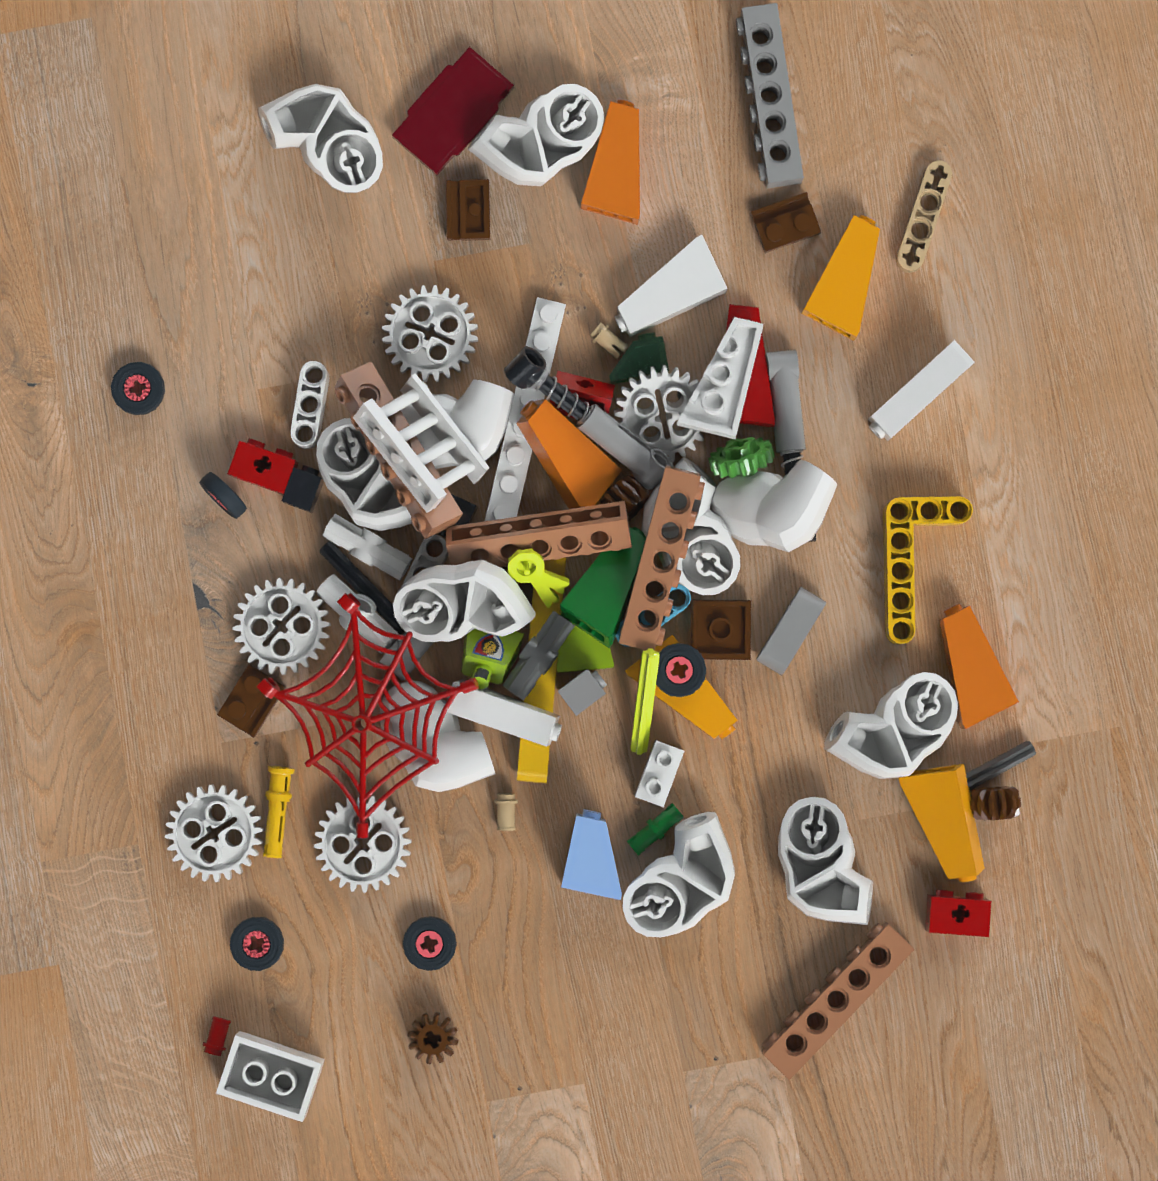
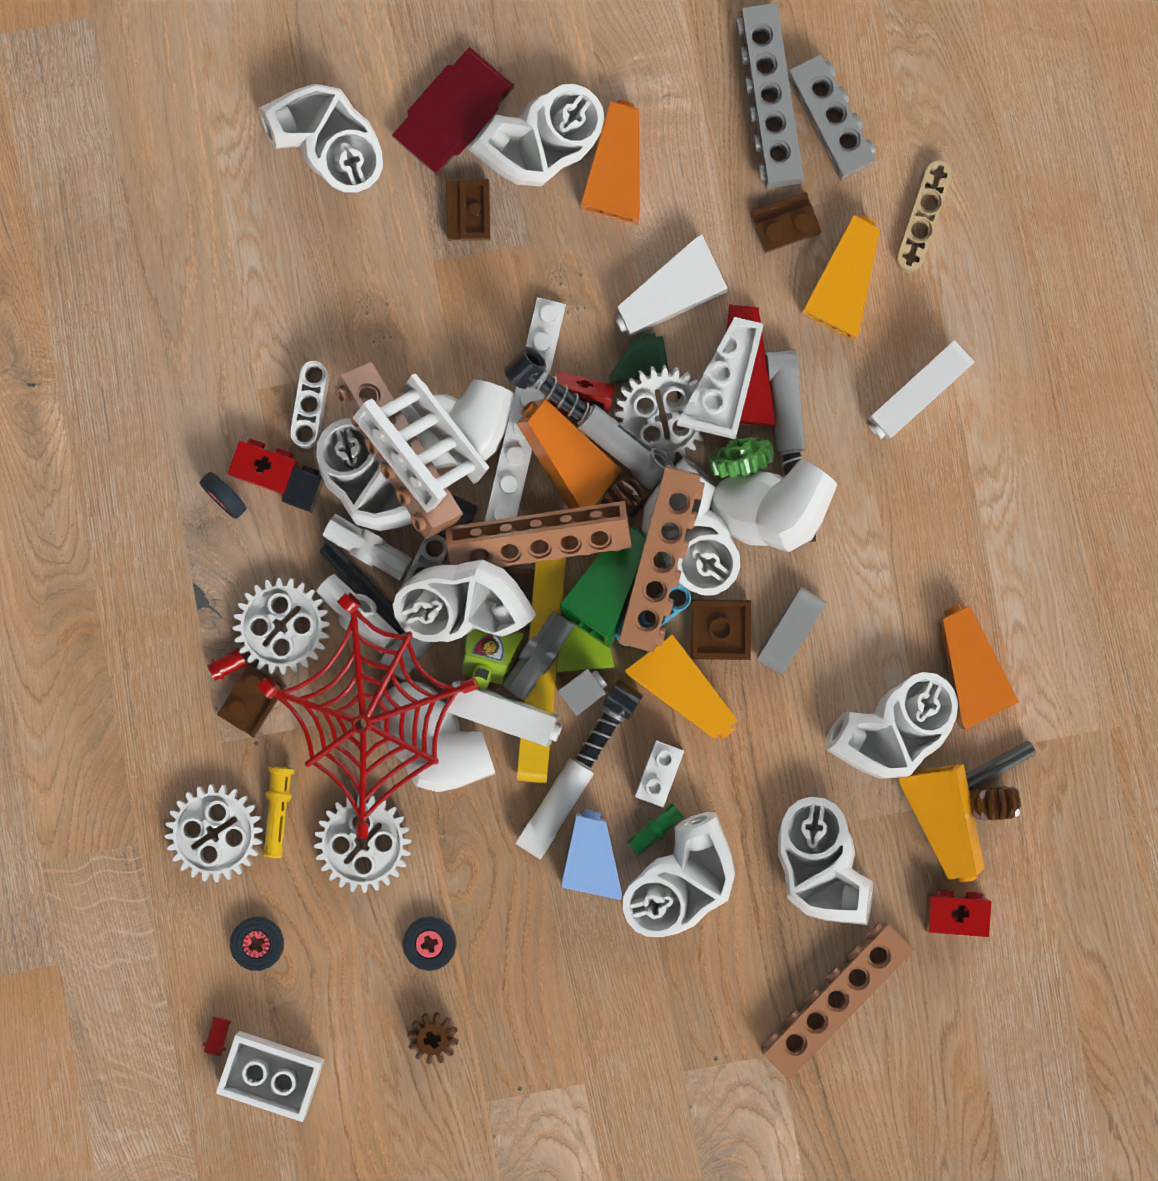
black bush [111,362,165,415] -> none
white gear [382,285,478,382] -> none
tan pin [494,793,518,831] -> none
neon yellow piece [508,548,570,608] -> none
tan pin [590,323,628,359] -> none
neon yellow axle [630,648,660,755] -> none
black bush [656,643,706,697] -> none
yellow beam [883,496,973,645] -> none
none -> red pin [207,648,247,681]
none -> piece [515,679,643,860]
none -> light grey brick [788,54,876,181]

